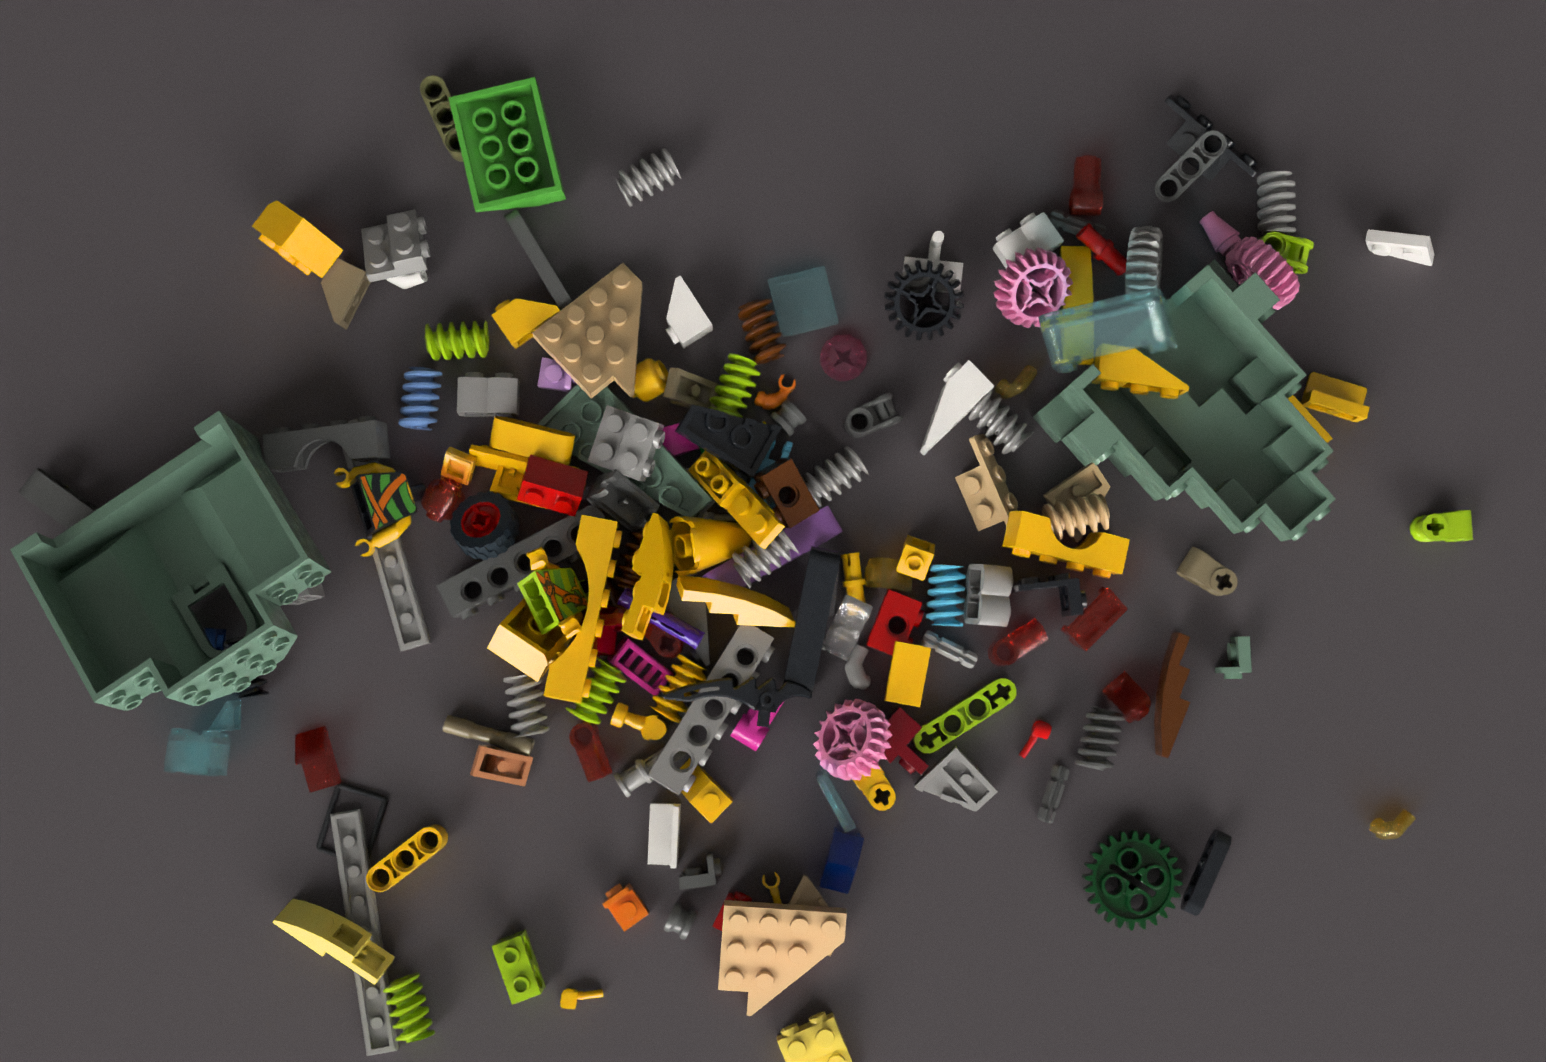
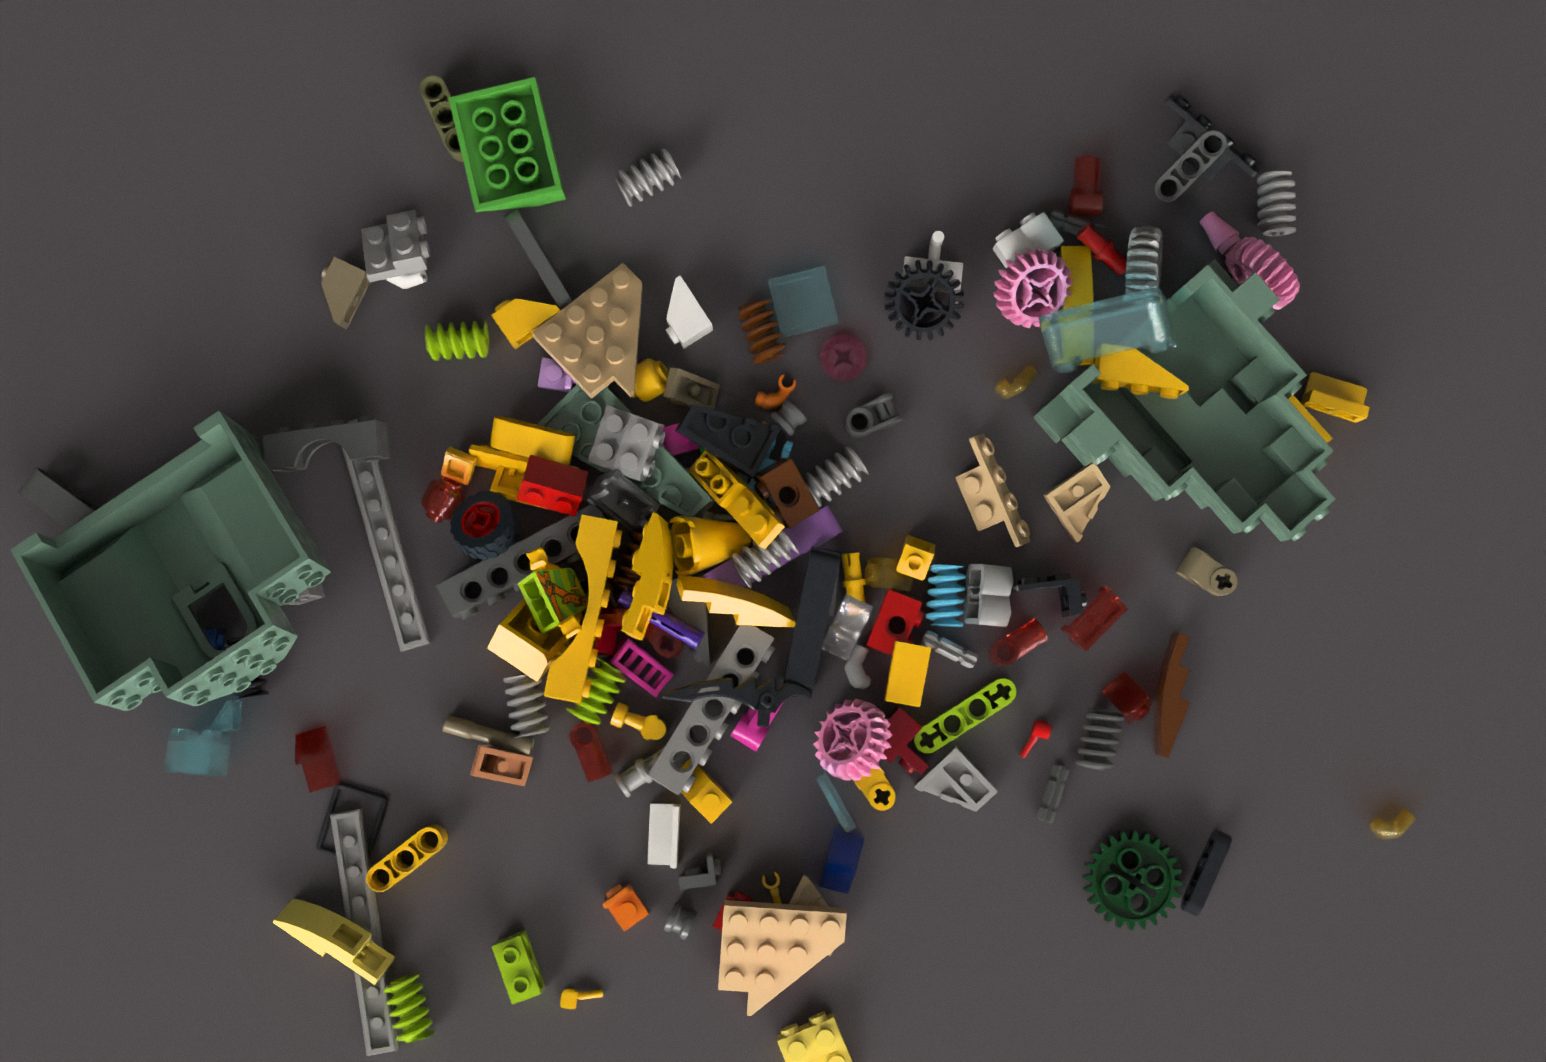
yellow hinge [252,201,343,278] -> none
torso [334,462,428,557] -> none
medium blue piece [398,367,443,431] -> none
light grey brick [457,372,520,418] -> none
yellow piece [650,654,707,723] -> none
lime piece [708,353,761,418] -> none
white slope [920,360,994,455] -> none
light grey piece [968,390,1034,455] -> none
yellow arch [1002,511,1130,579] -> none
tan piece [1042,494,1110,540] -> none
sand green bracket [1215,636,1252,679] -> none
lime piece [1258,231,1314,274] -> none
white wing [1365,229,1435,266] -> none
lime piece [1409,510,1474,542] -> none

